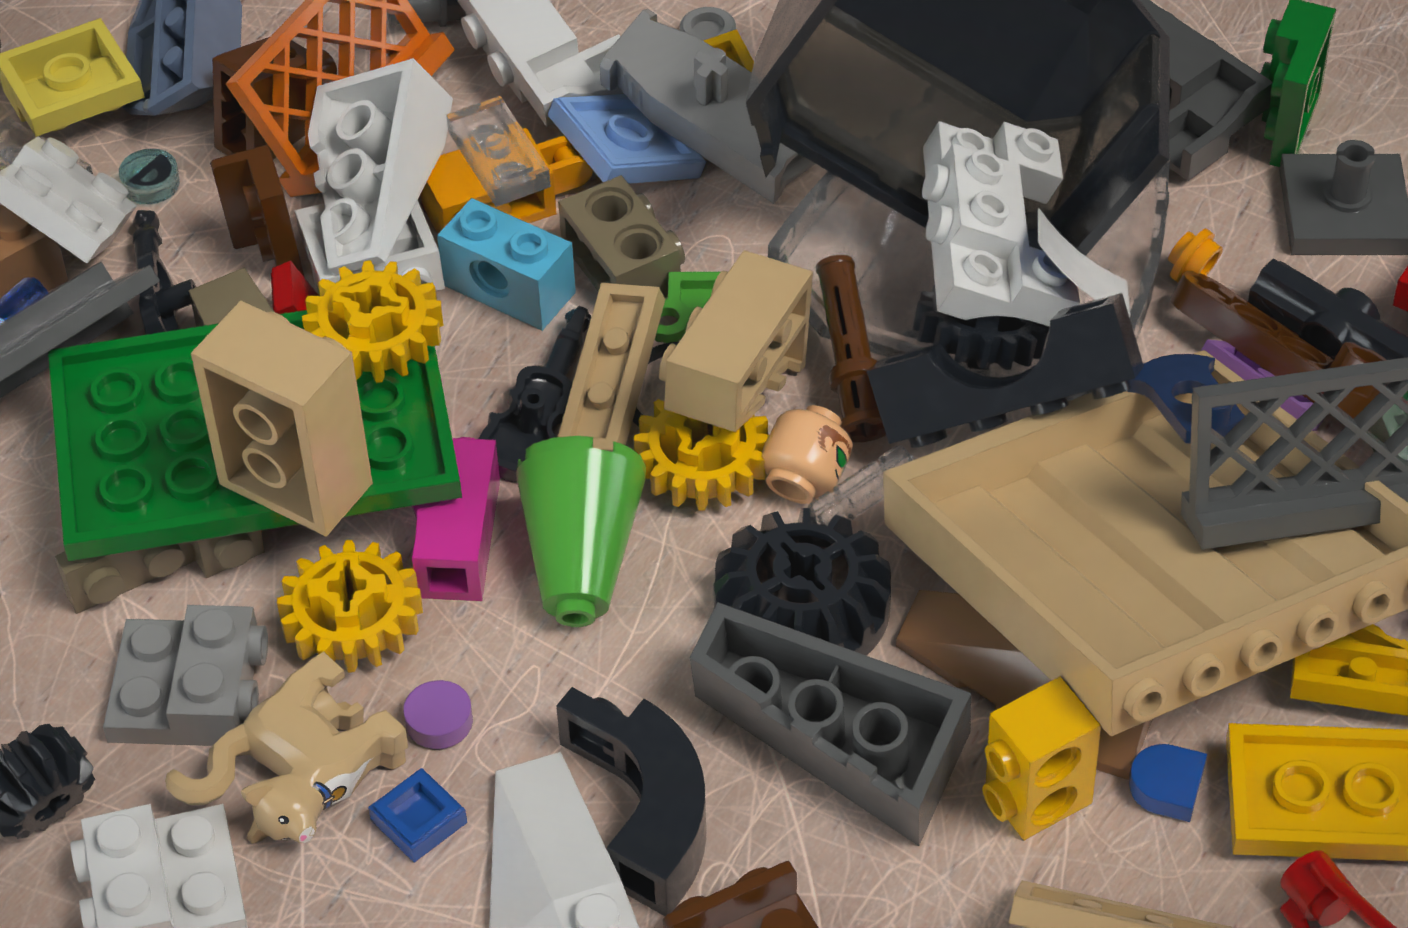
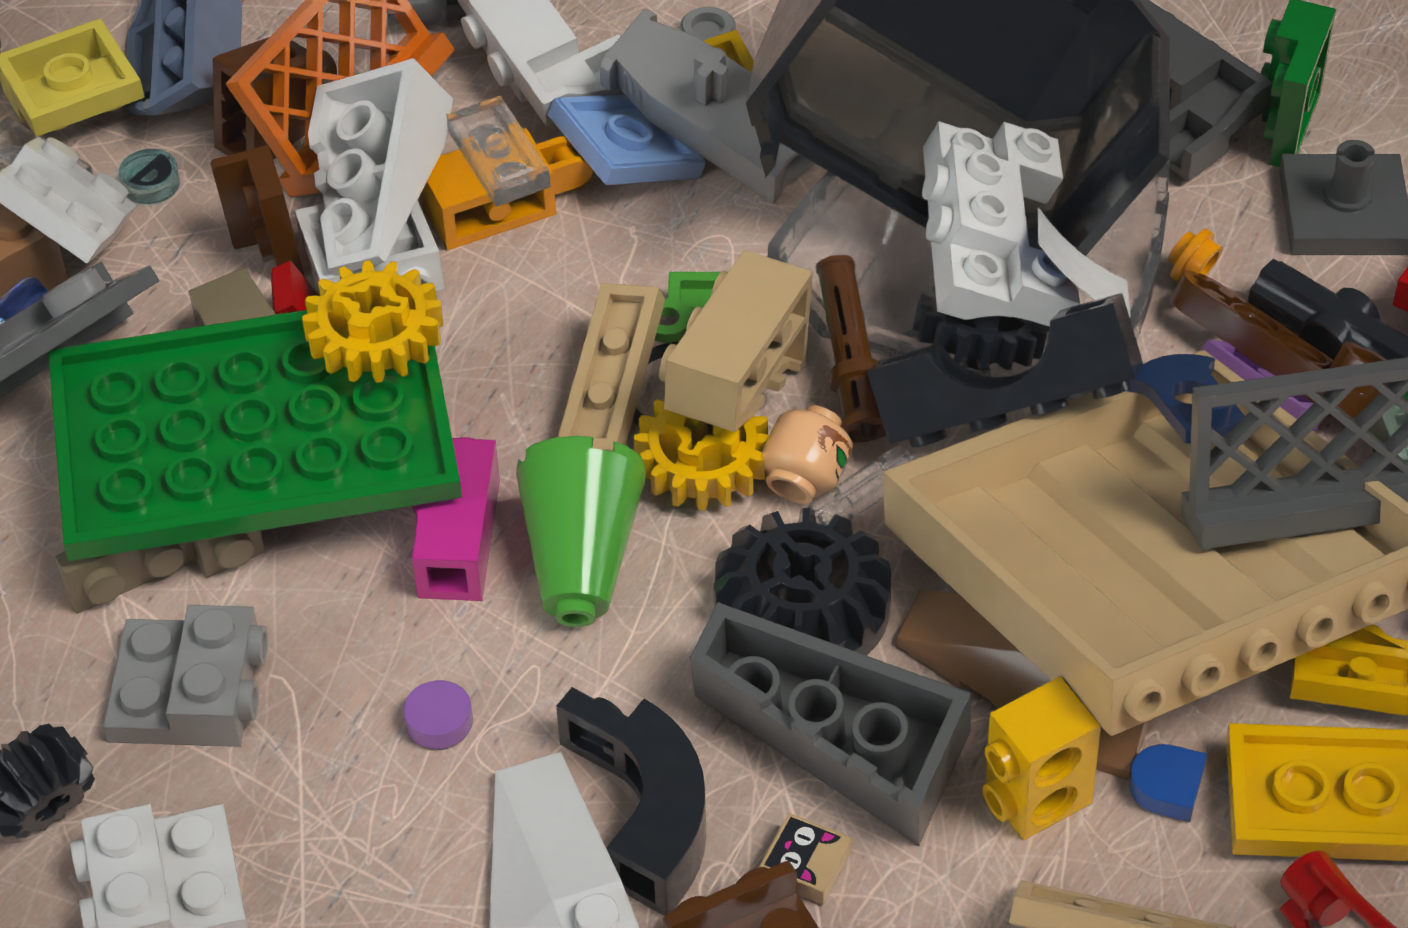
black piece [133,210,196,335] -> none
tan animal [165,651,408,844] -> none
tan brick [191,300,373,537] -> none
yellow gear [277,540,423,673] -> none
blue tile [368,768,467,863] -> none
medium azure brick [437,198,576,331] -> none
black piece [479,306,591,482] -> none
dark tan brick [558,175,685,298] -> none
none -> light grey tile [42,267,107,319]
none -> tile [759,813,852,905]

